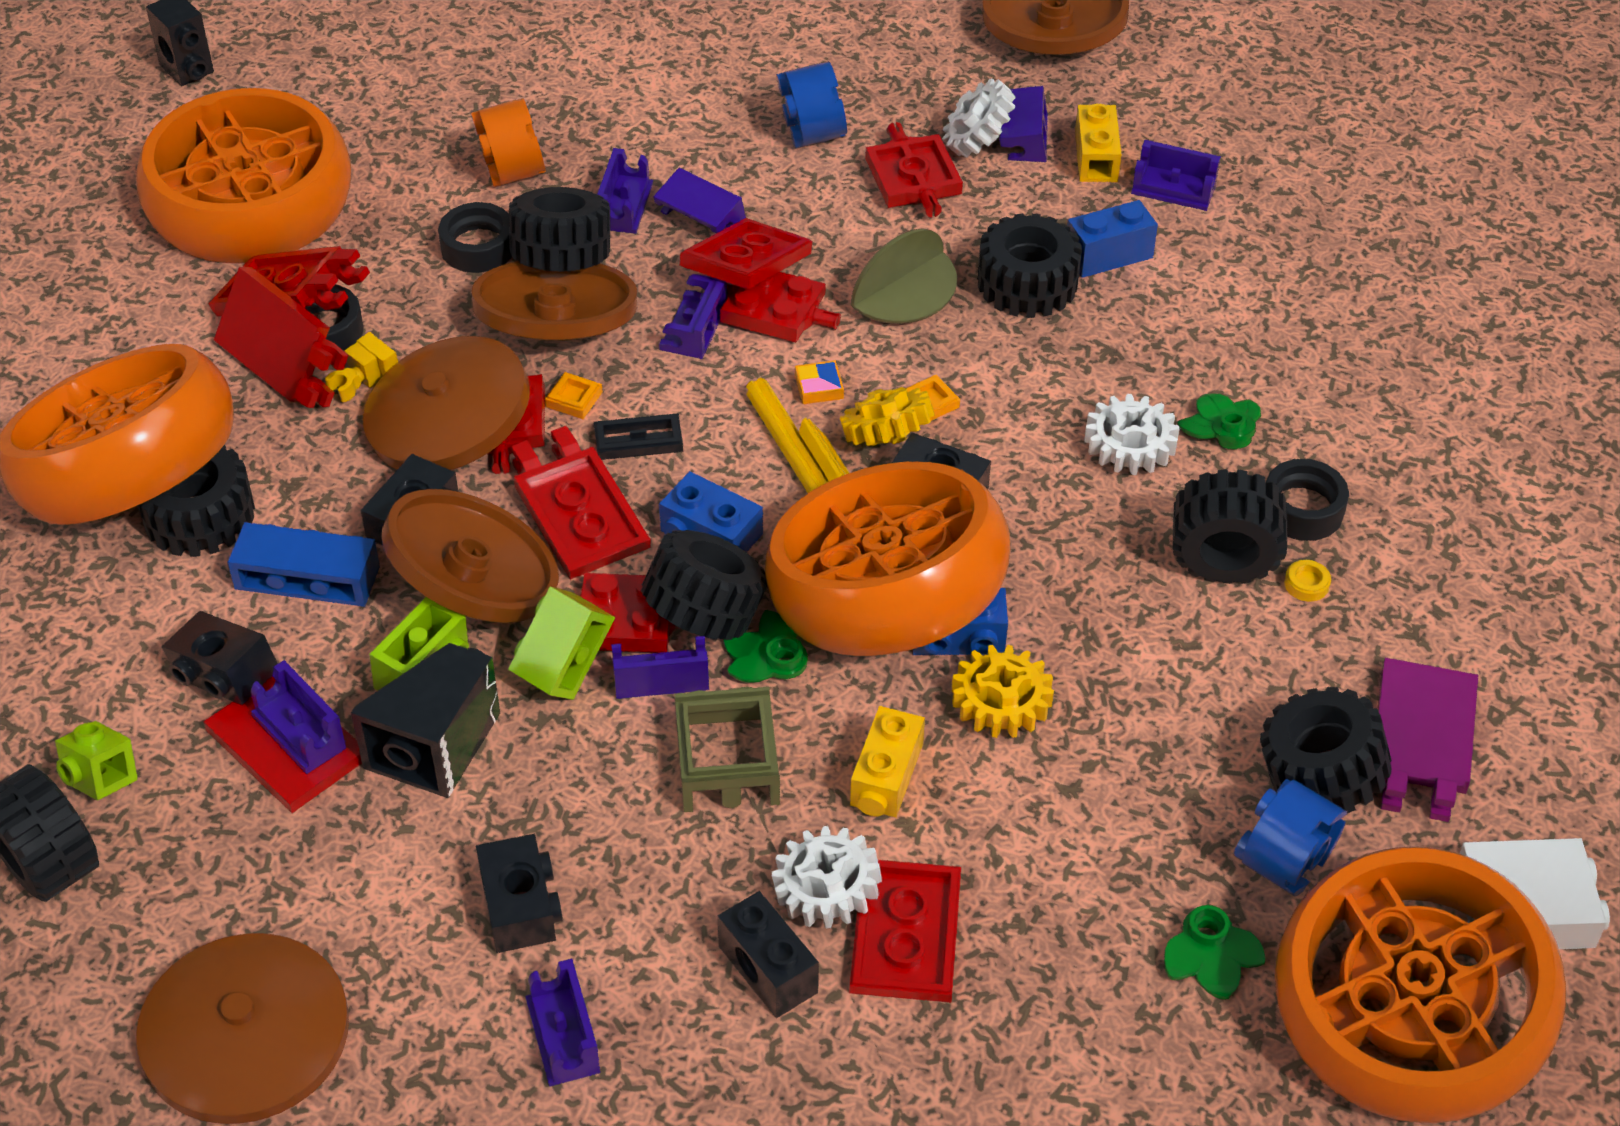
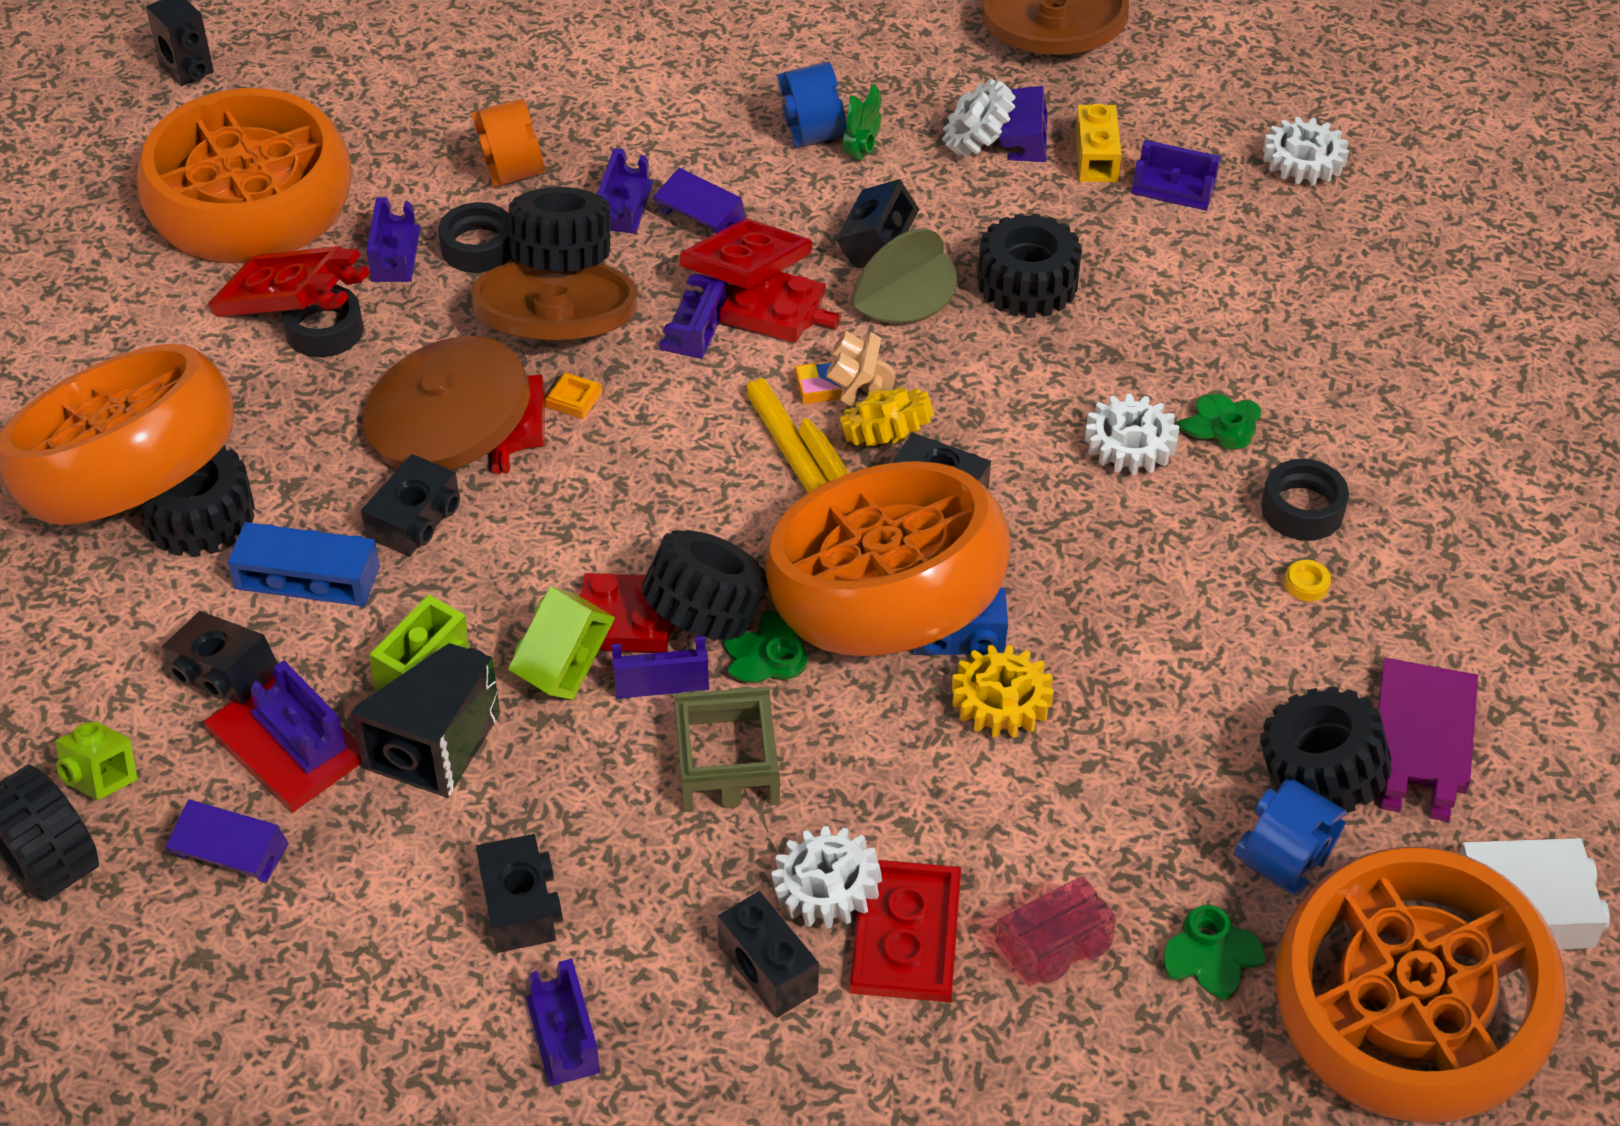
dark orange dish [136,933,349,1124] -> none
red tile [213,267,349,408] -> none
yellow piece [325,332,398,402] -> none
dark orange dish [382,489,559,623] -> none
red tile [511,425,651,580] -> none
black tile [594,413,683,460] -> none
blue brick [659,471,763,553] -> none
yellow brick [850,706,925,818] -> none
red plate [865,122,963,218] -> none
light orange tile [907,374,960,421] -> none
blue brick [1067,200,1158,278] -> none
black tyre [1172,469,1288,584] -> none
none -> dark purple hinge [165,799,289,883]
none -> dark purple hinge [367,197,421,282]
none -> light nougat hips [826,331,895,406]
none -> black brick [836,179,919,268]
none -> green plate [843,84,882,161]
none -> clear pink brick [995,876,1116,987]
none -> white gear [1263,117,1349,185]

